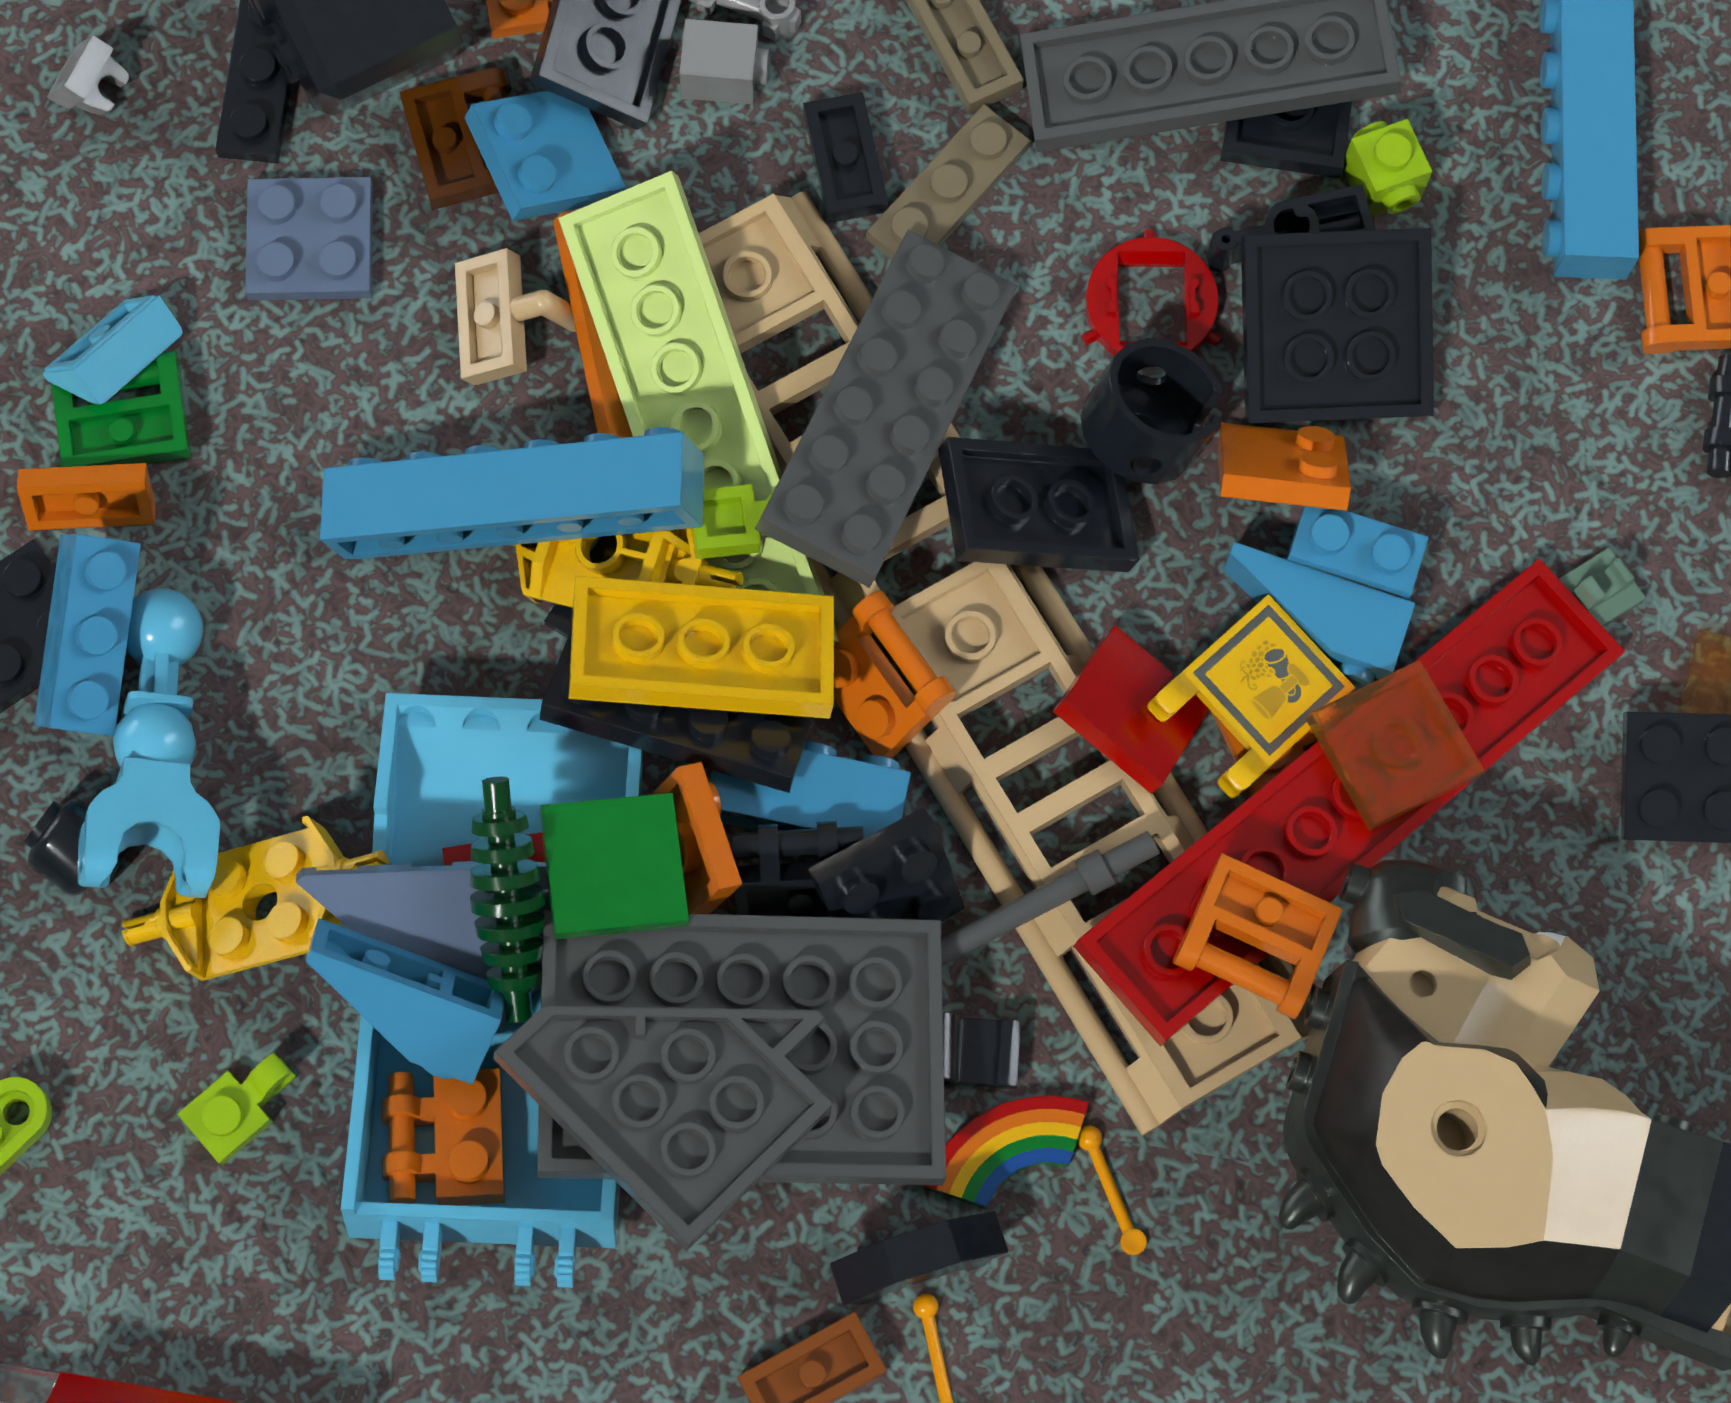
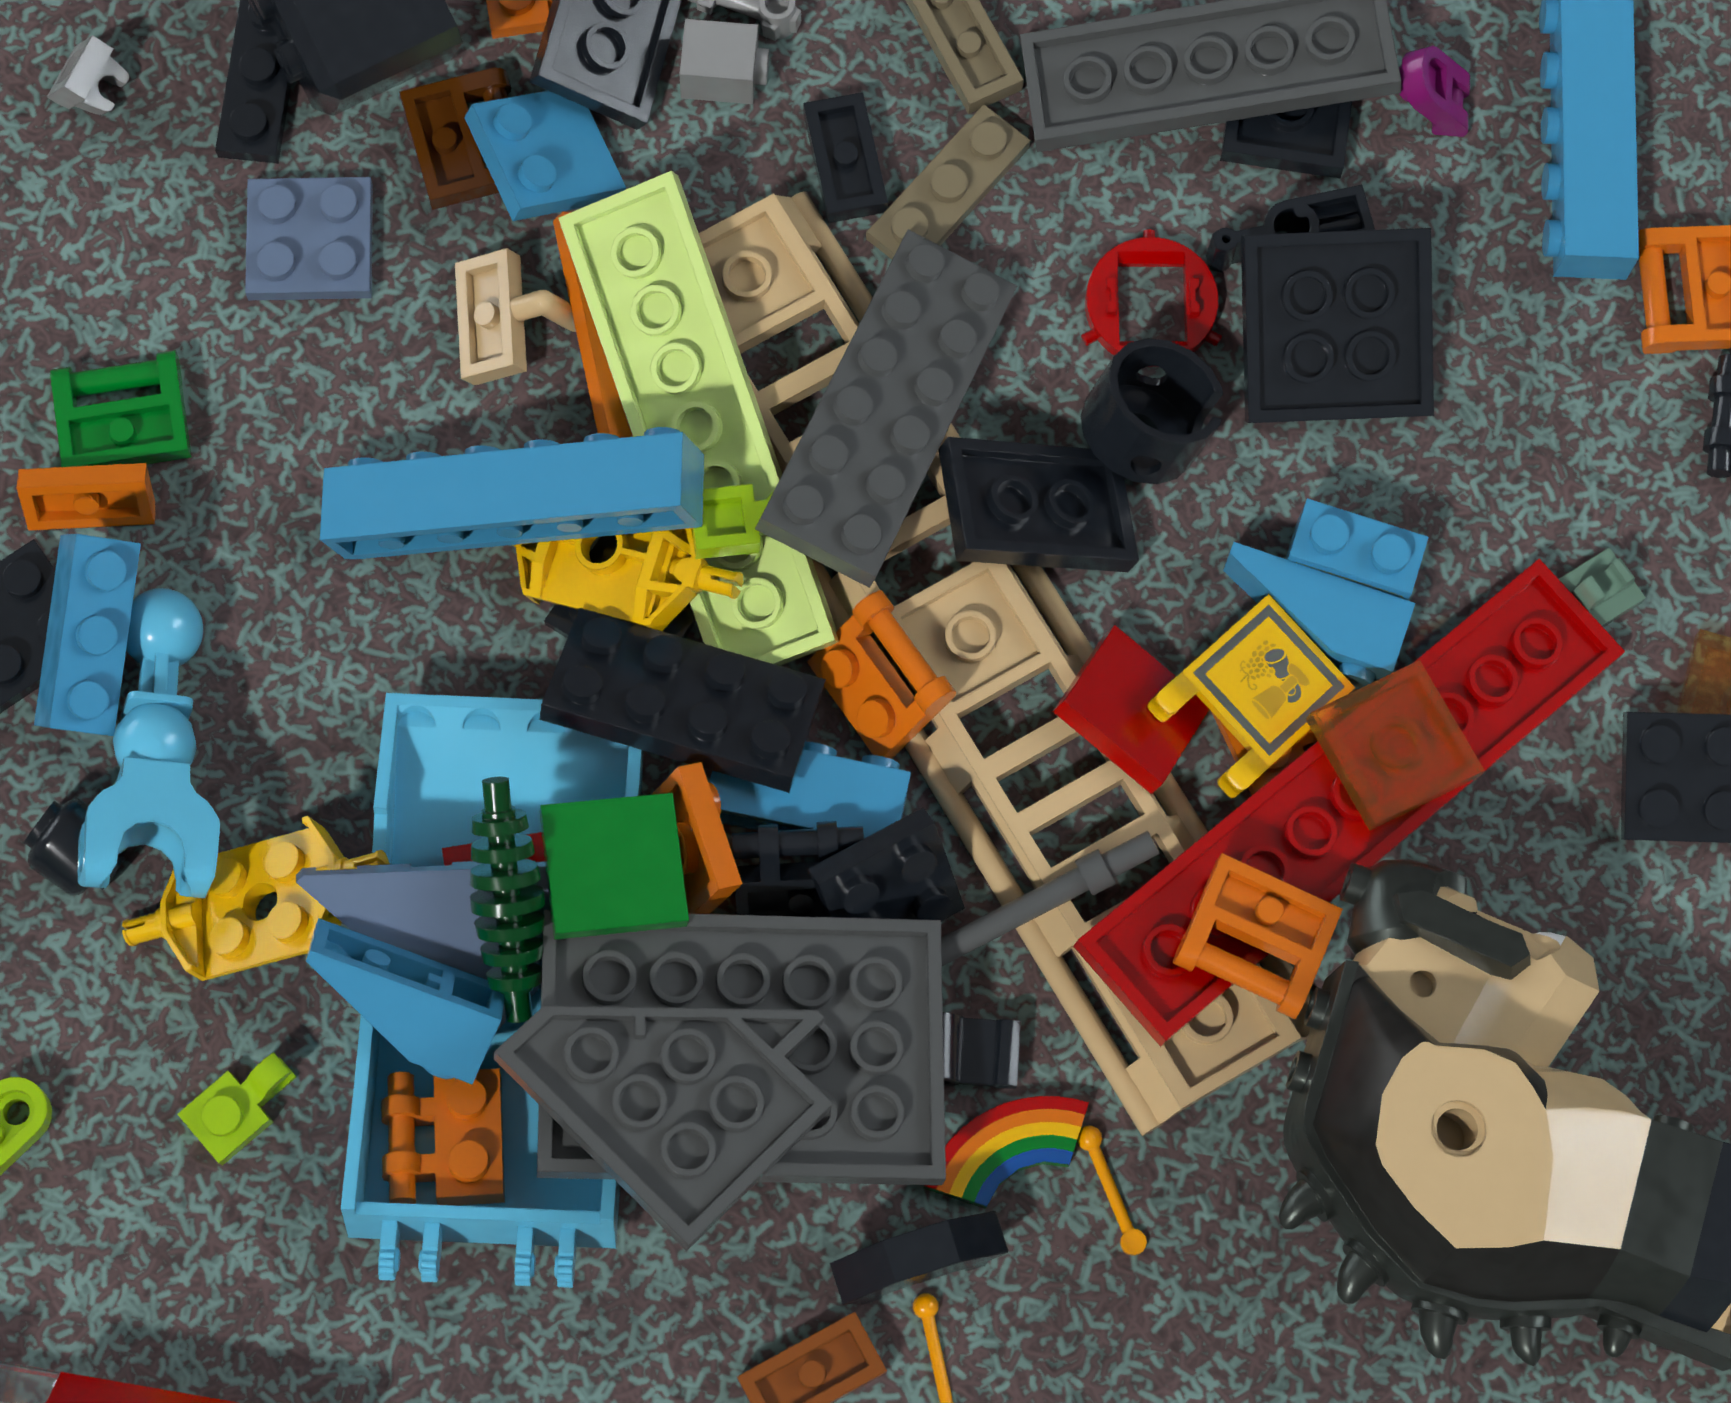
medium azure slope [42,295,182,404] -> none
yellow plate [568,576,834,719] -> none
orange plate [1217,422,1351,511] -> none
lime brick [1343,119,1432,217] -> none
none -> magenta plate [1399,46,1470,137]

